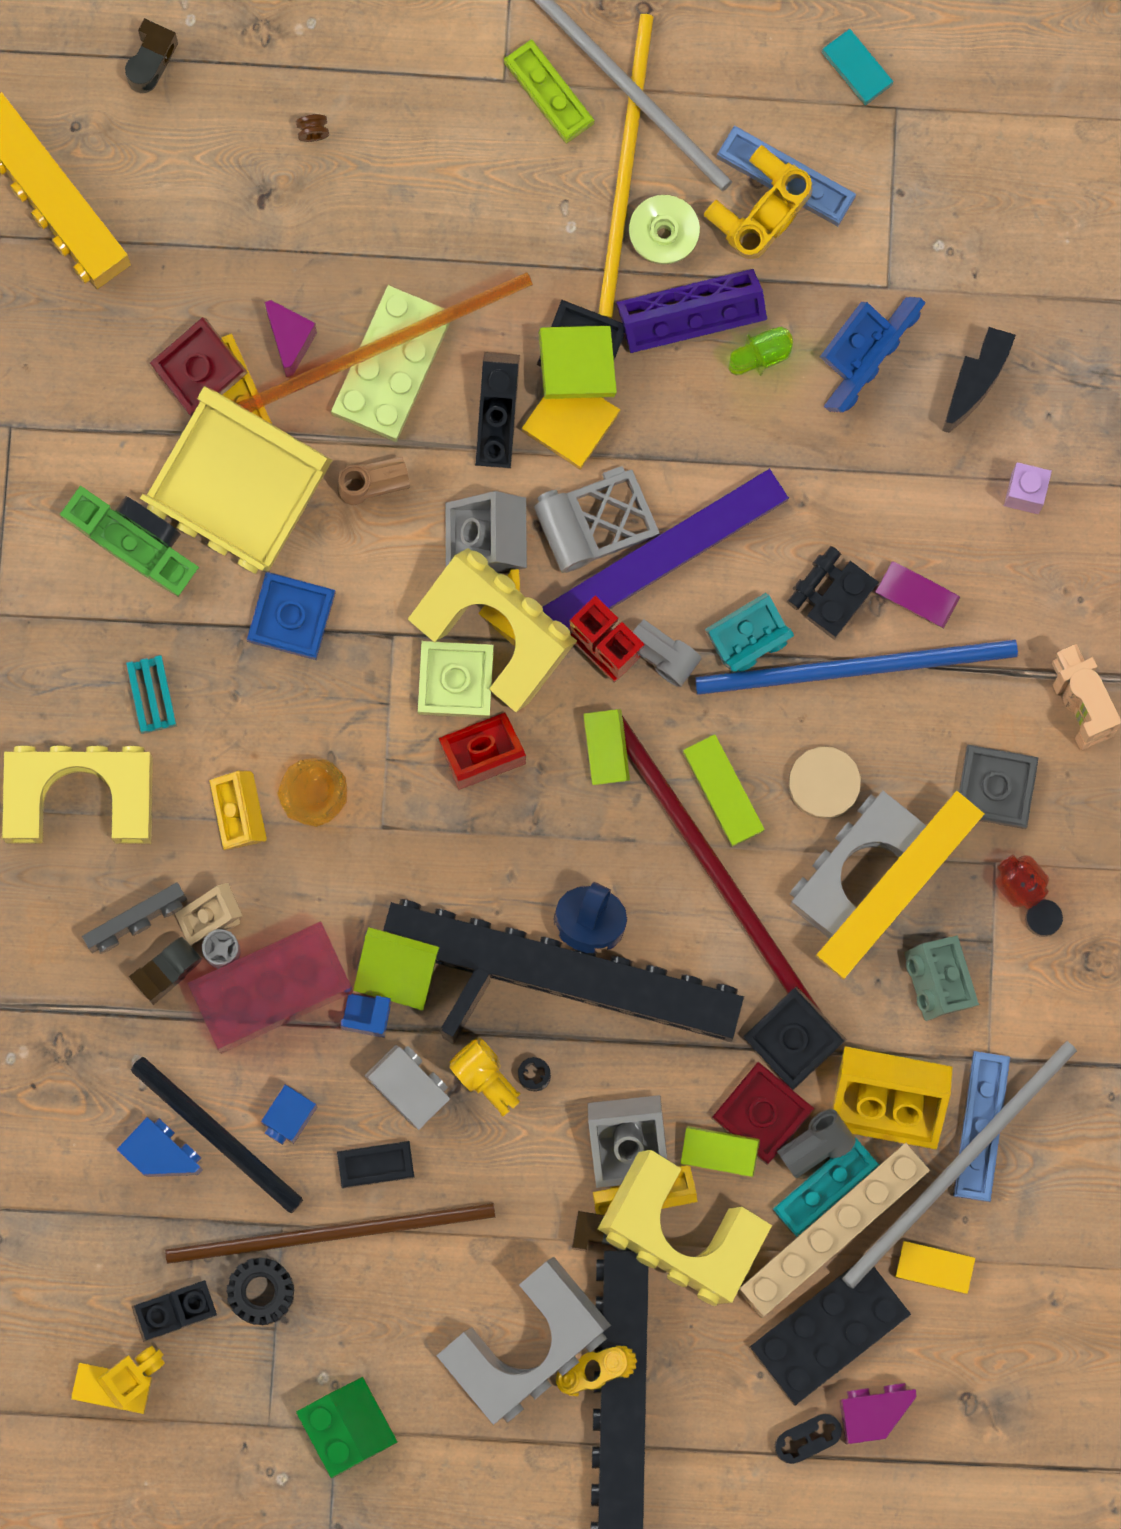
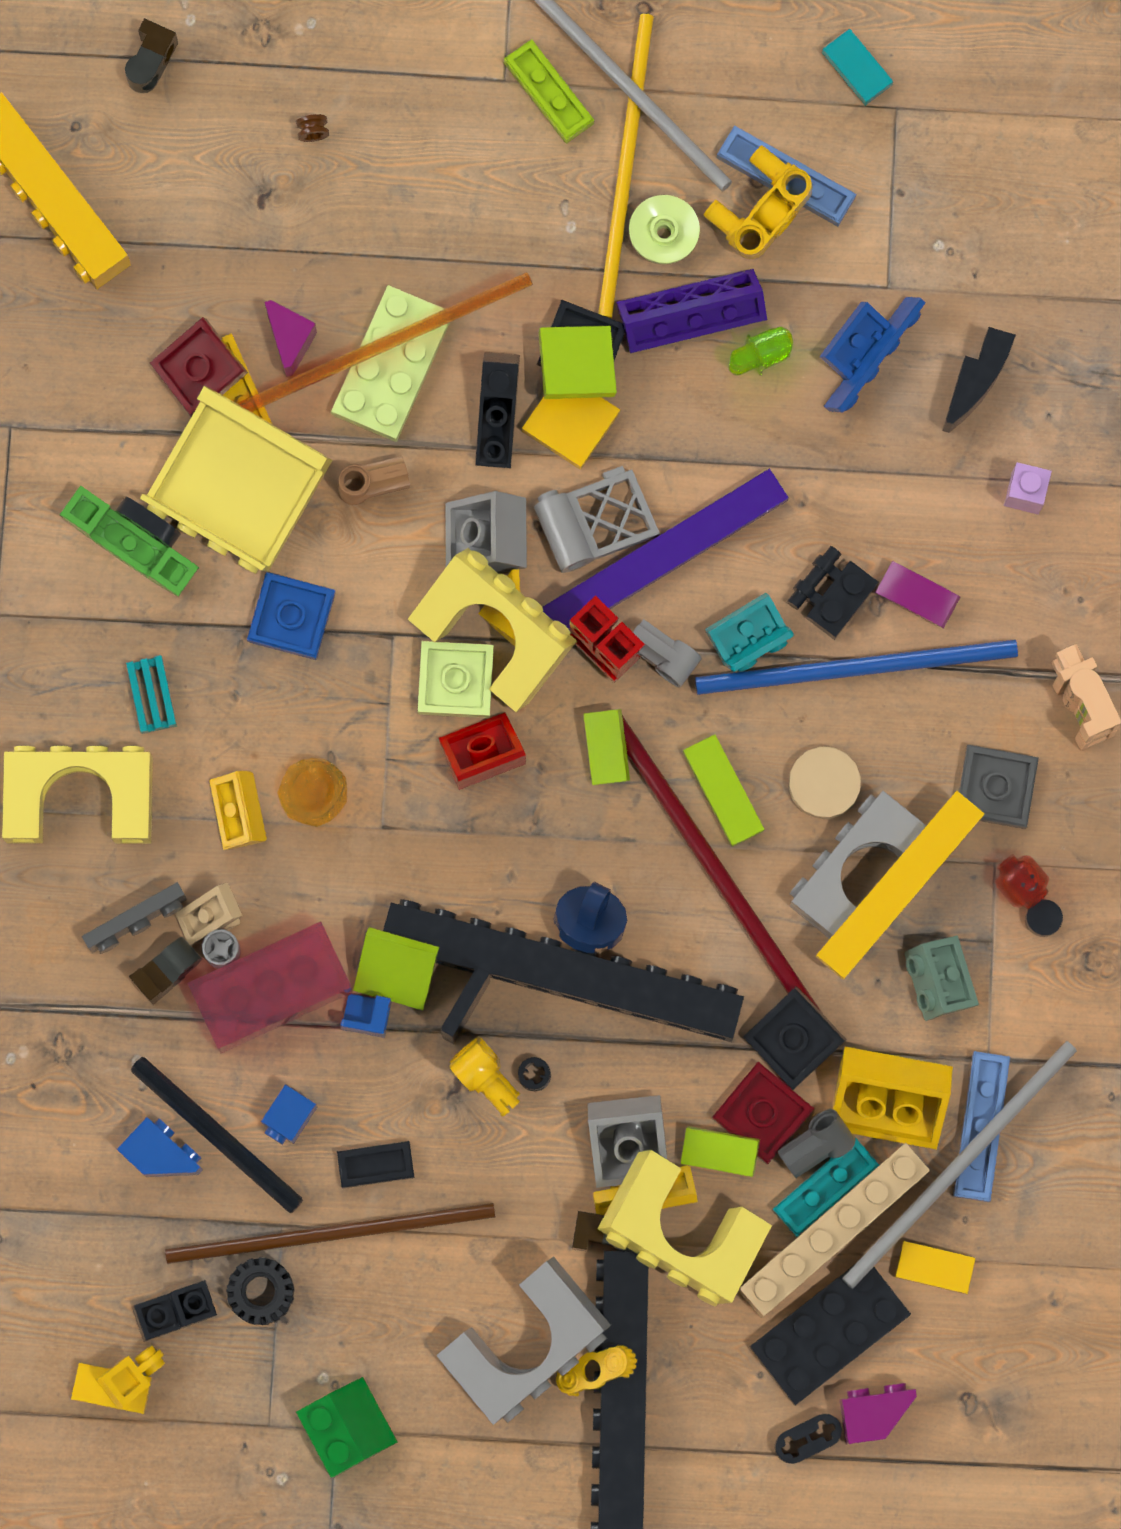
light grey brick [364,1045,450,1130] -> none

